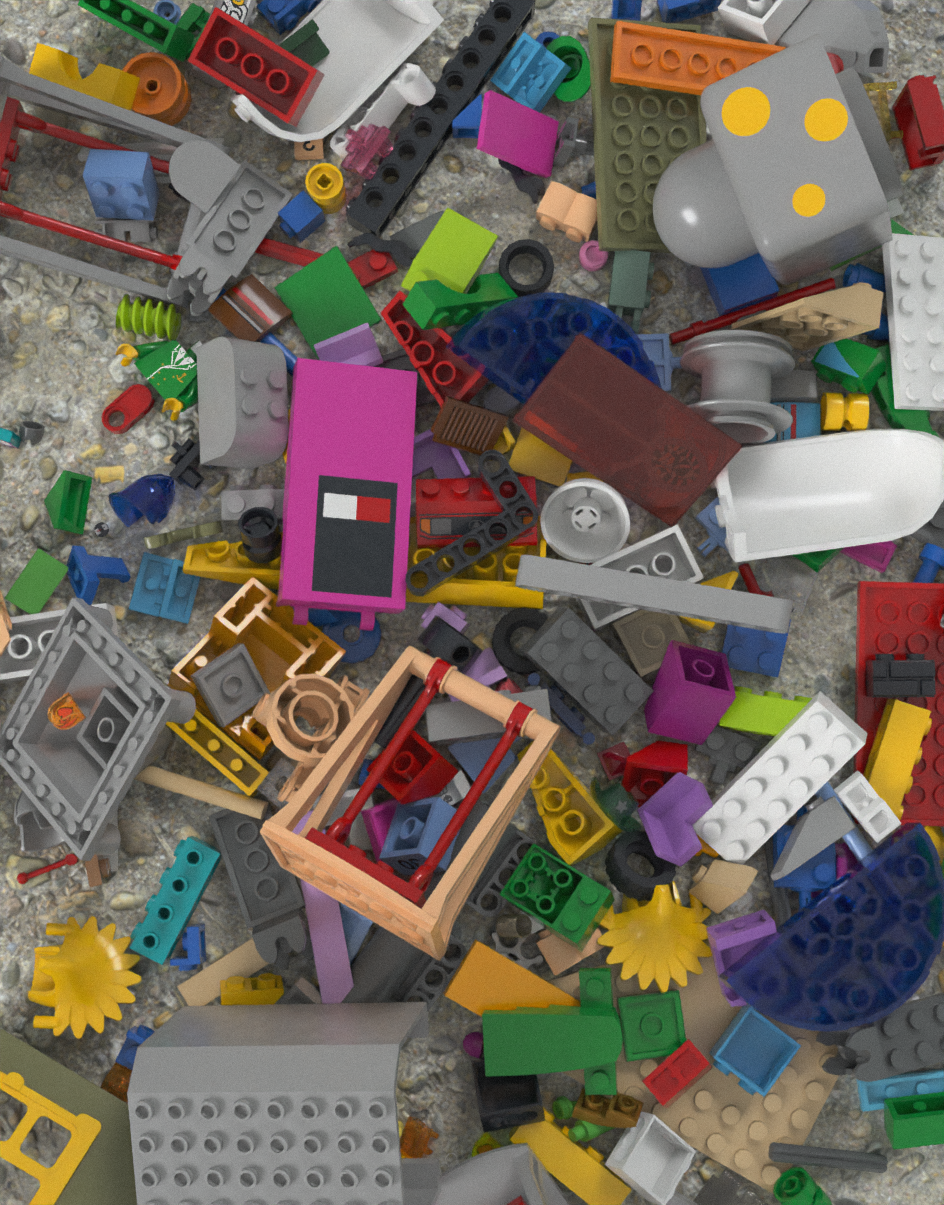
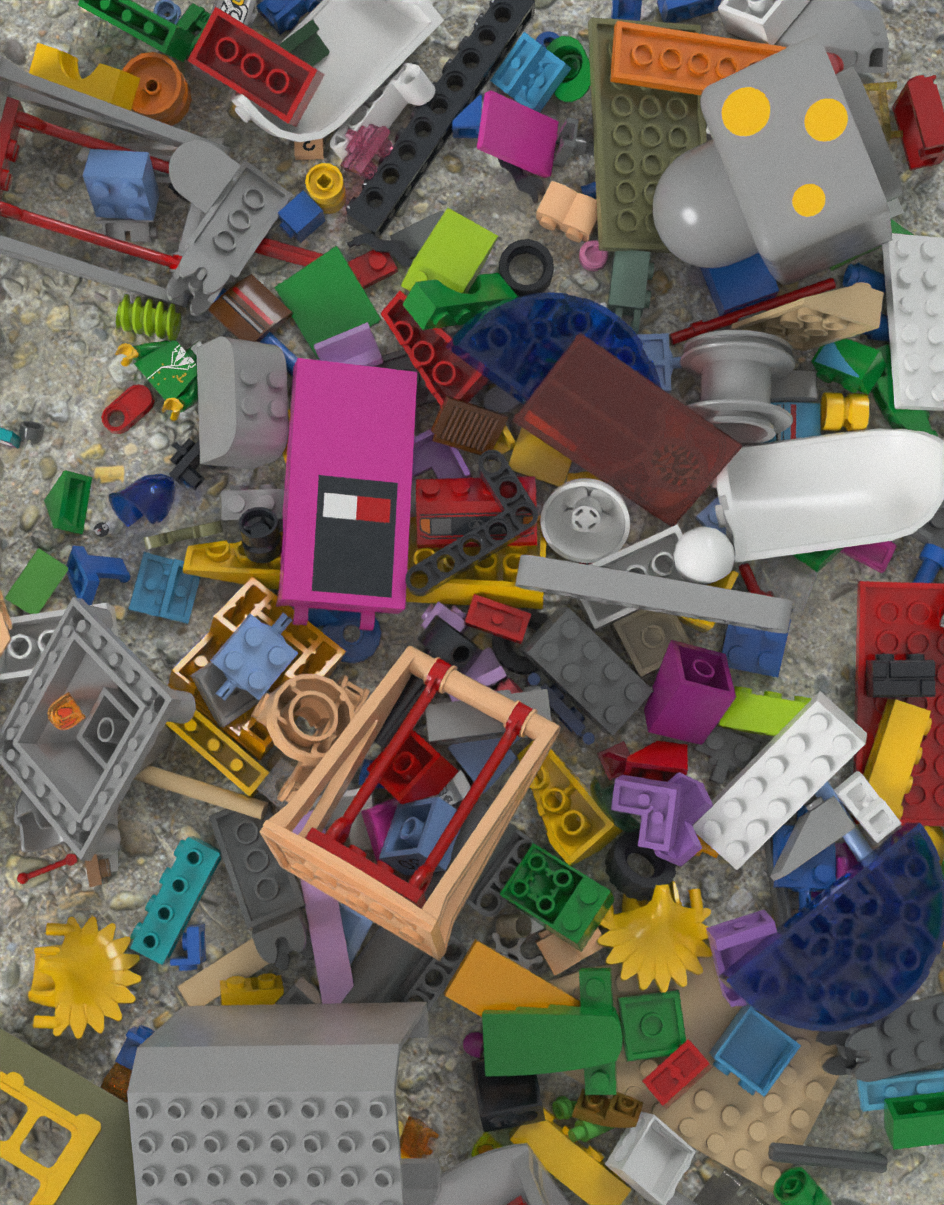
tan slope [688,859,758,914] -> none
none -> light blue plate [210,613,298,701]
none -> red plate [464,594,531,644]
none -> medium lavender panel [611,775,683,852]
none -> white helmet [673,526,735,585]

